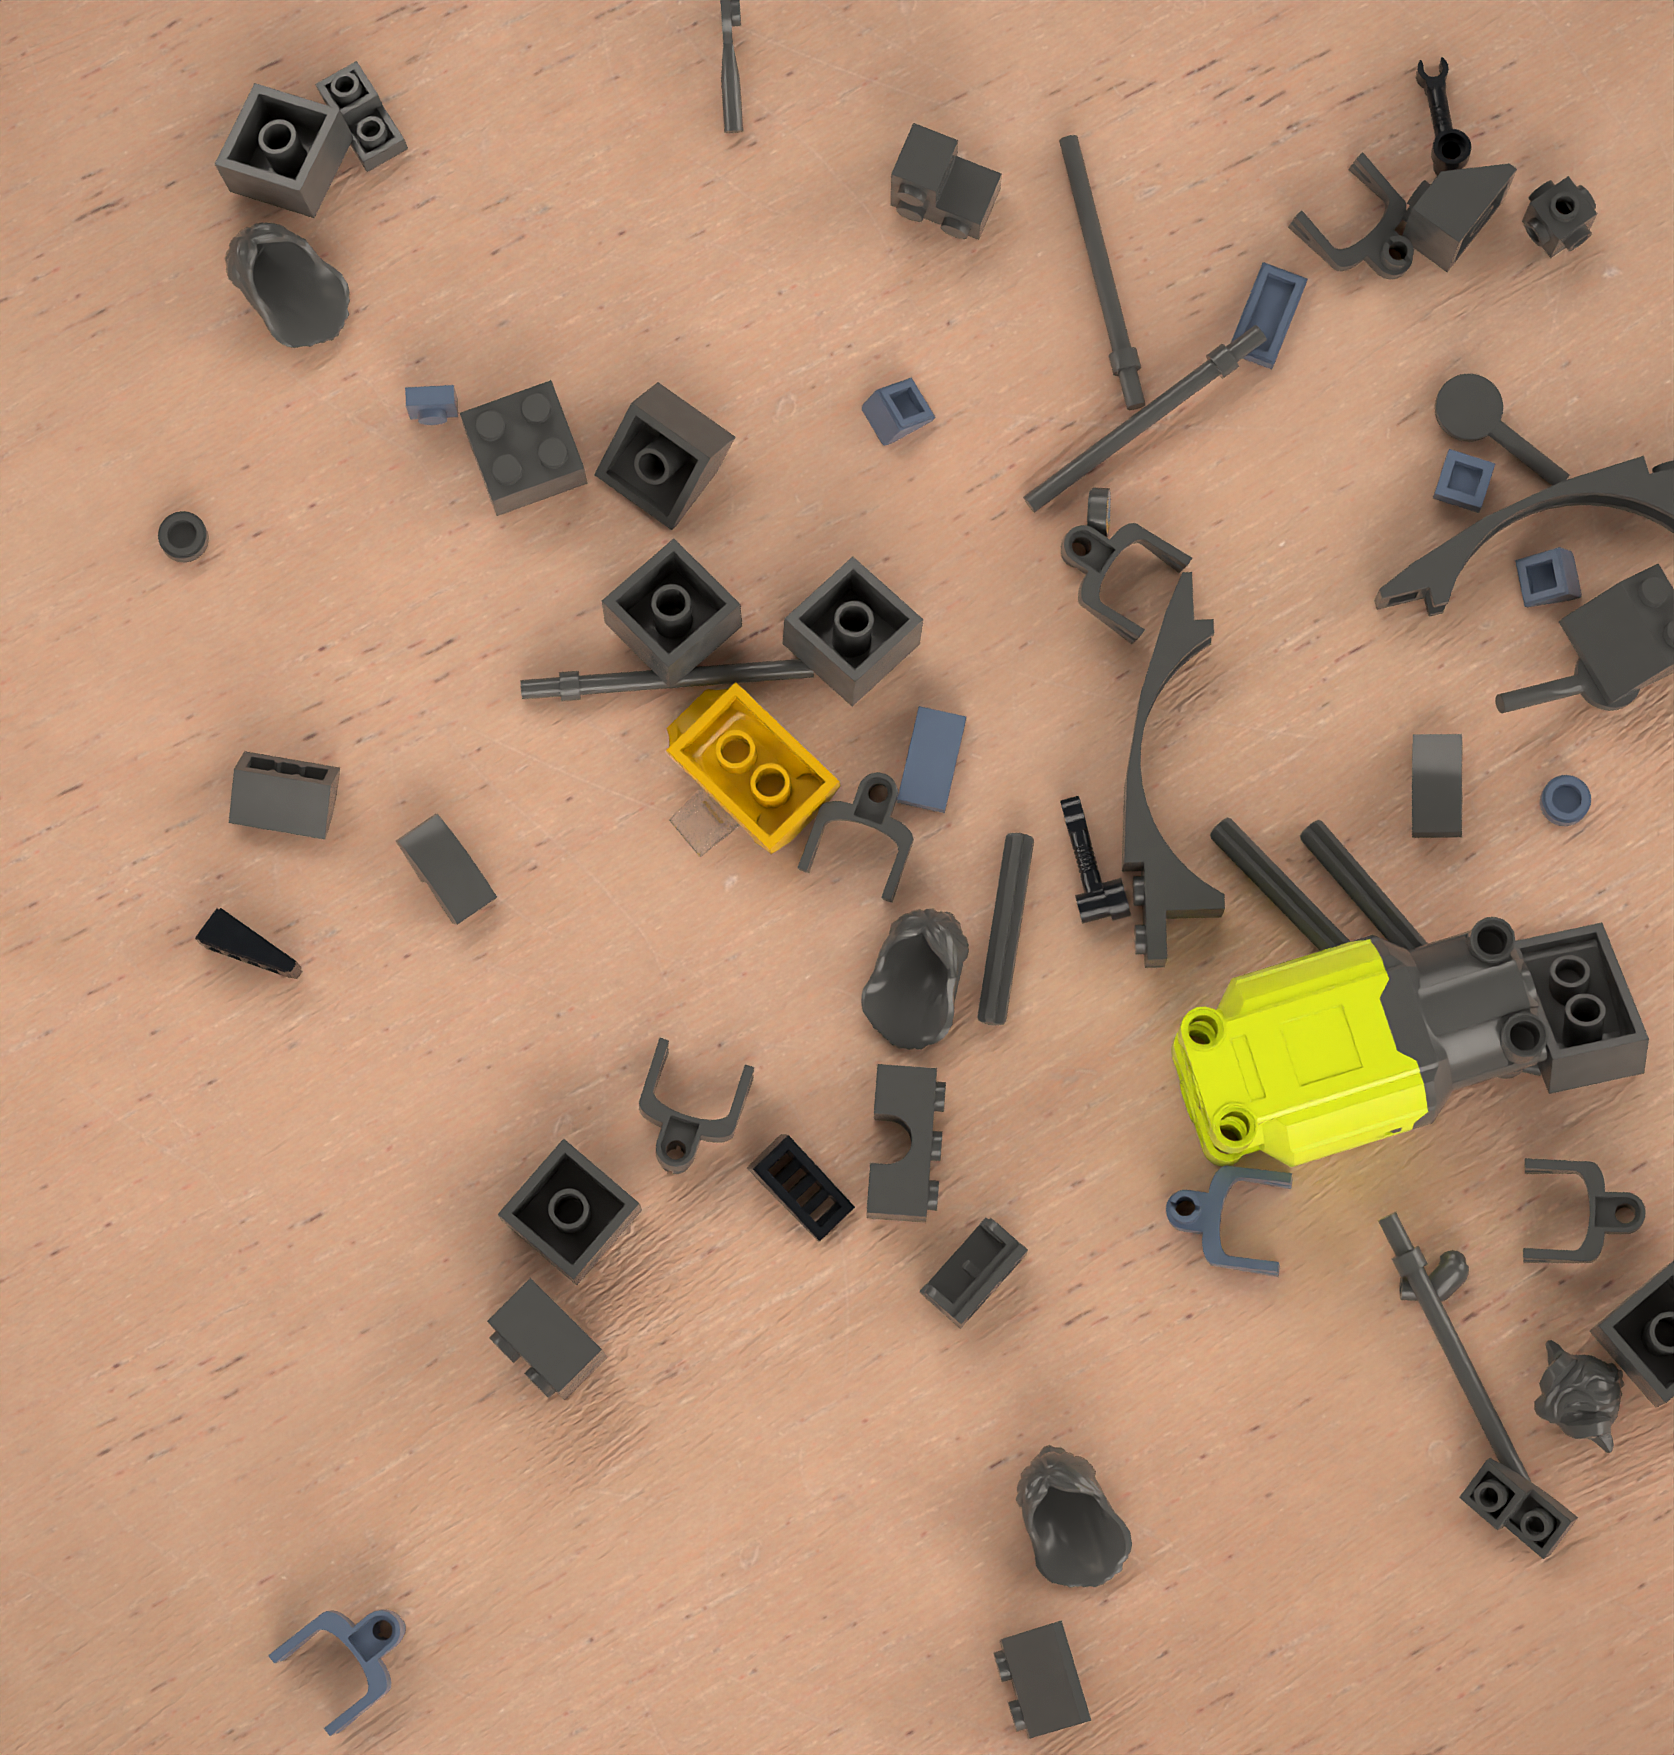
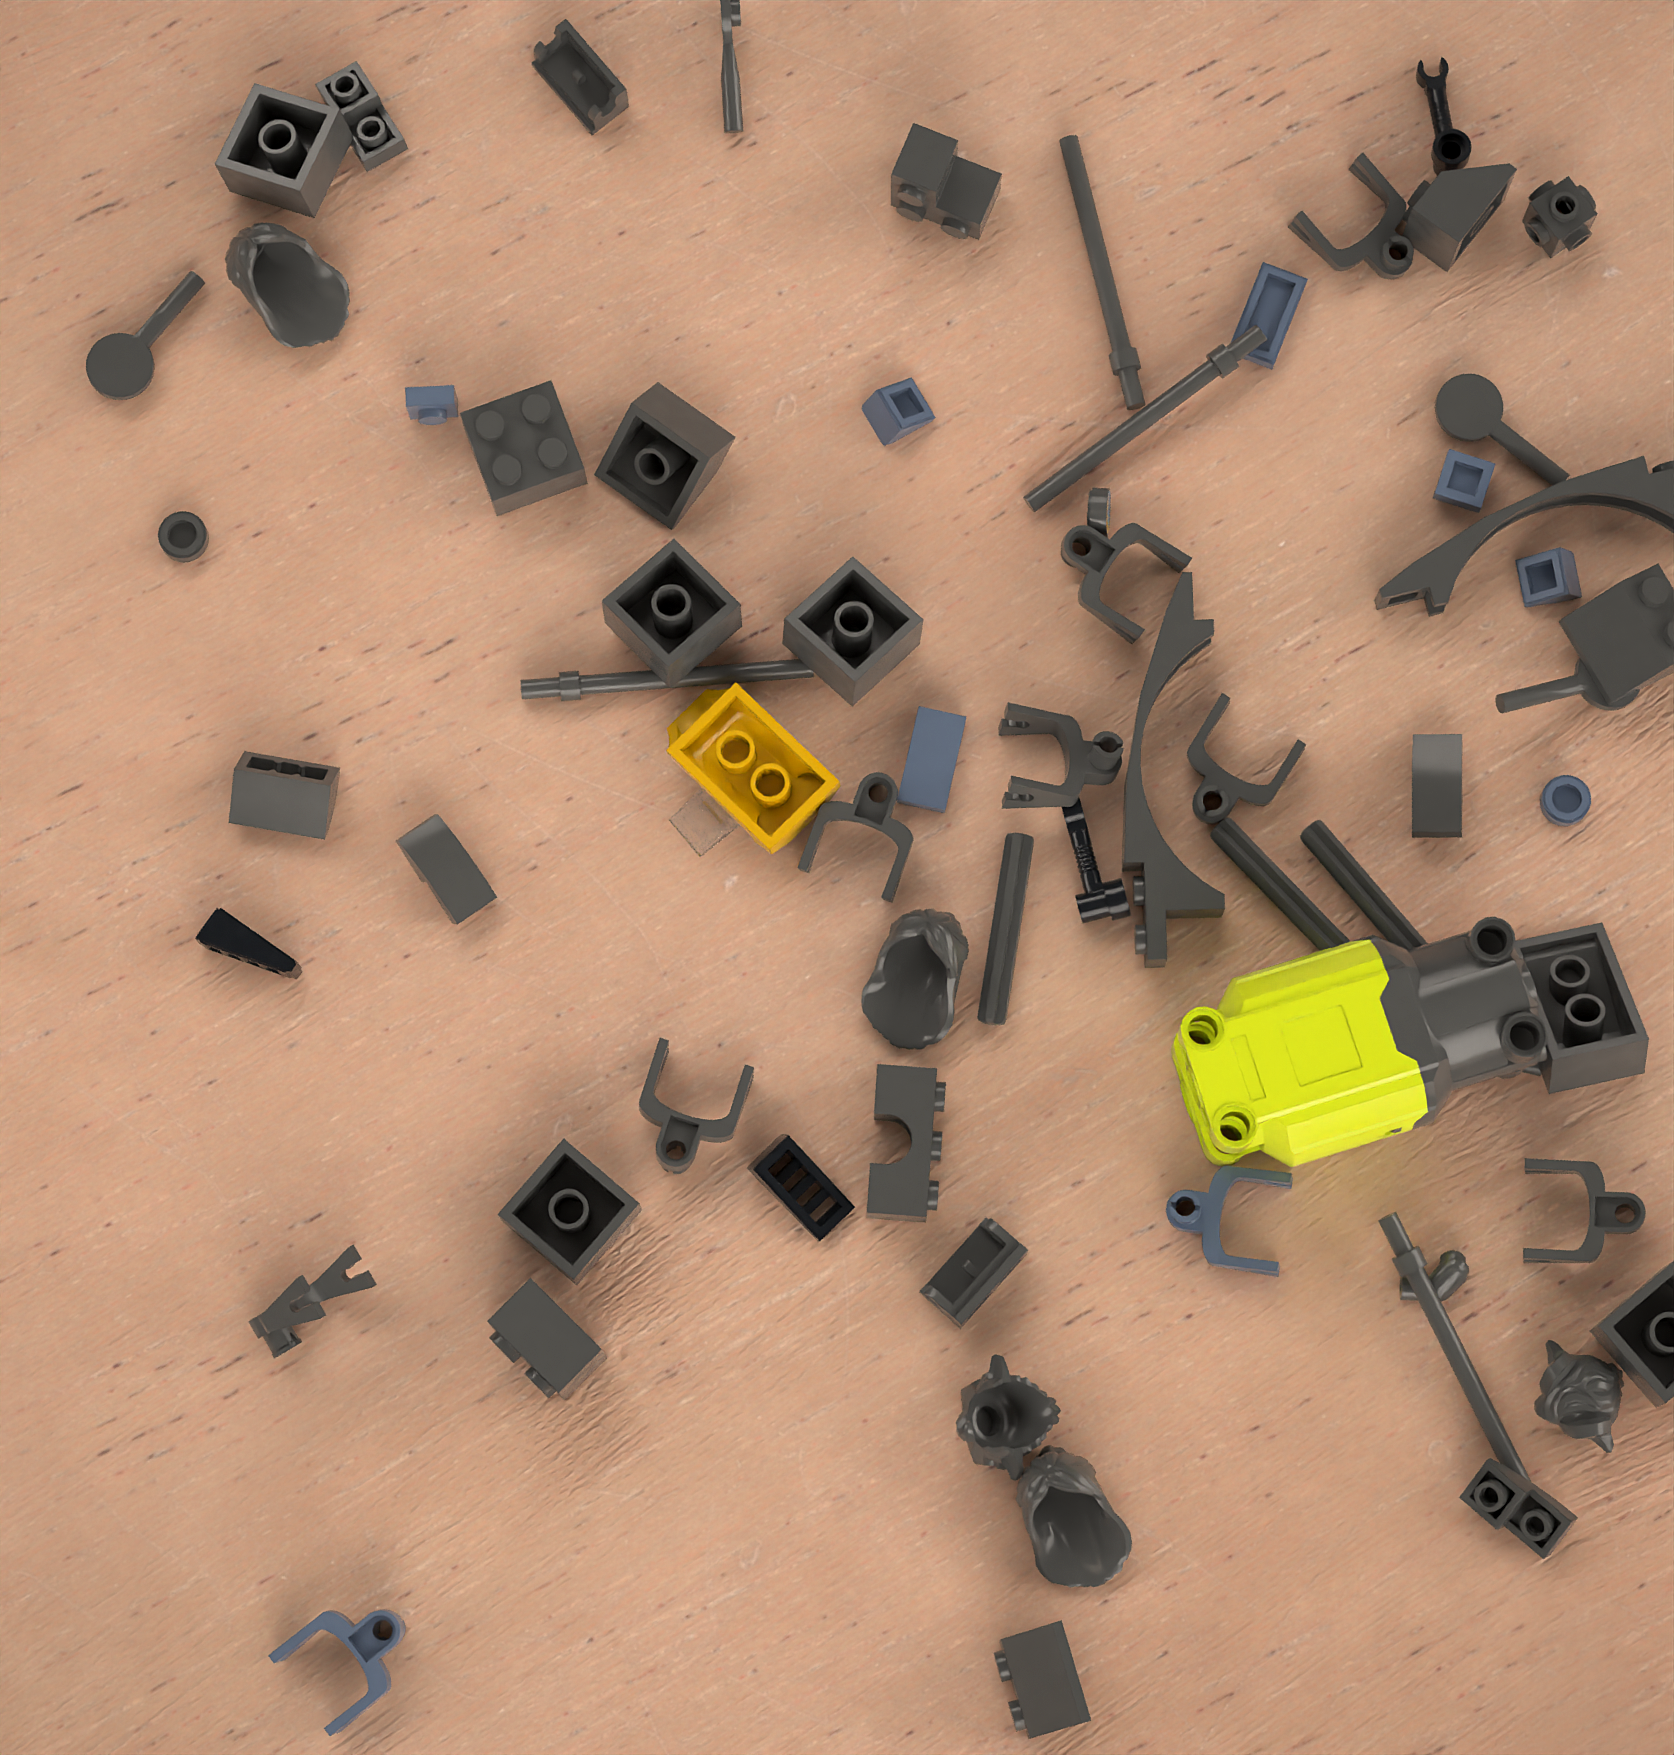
none -> dark grey piece [86,271,205,400]
none -> dark grey piece [248,1244,377,1358]
none -> dark grey hinge [532,19,629,135]
none -> dark grey hair [956,1354,1061,1481]
none -> dark grey piece [998,702,1124,809]
none -> dark grey piece [1187,693,1306,825]

